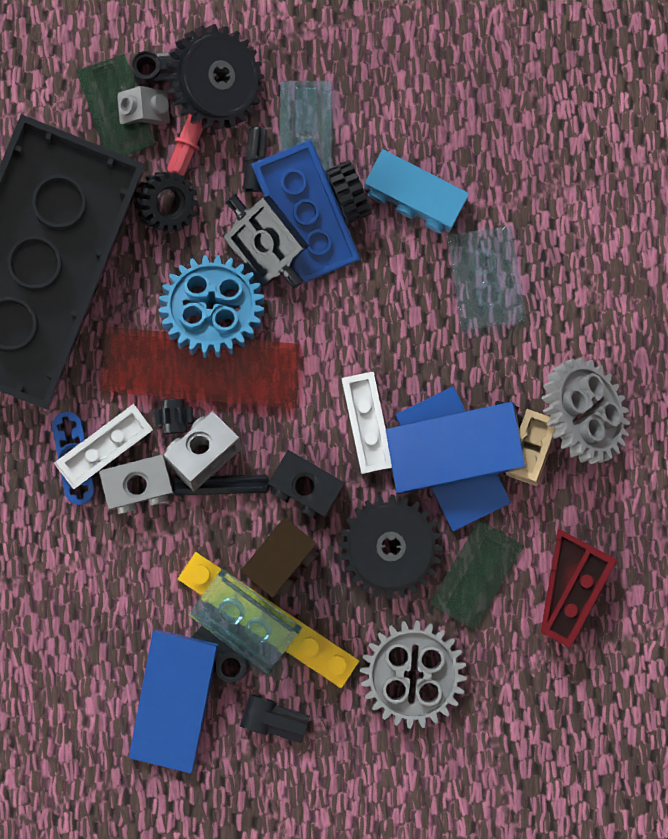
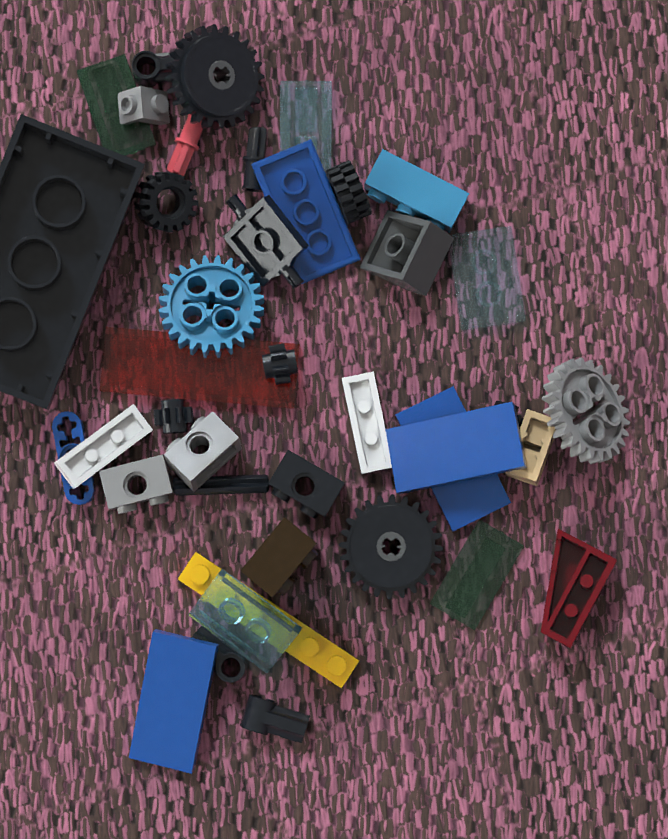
light grey gear [360,620,467,729] -> none
none -> black gear [262,343,298,385]
none -> dark grey slope [360,210,454,296]

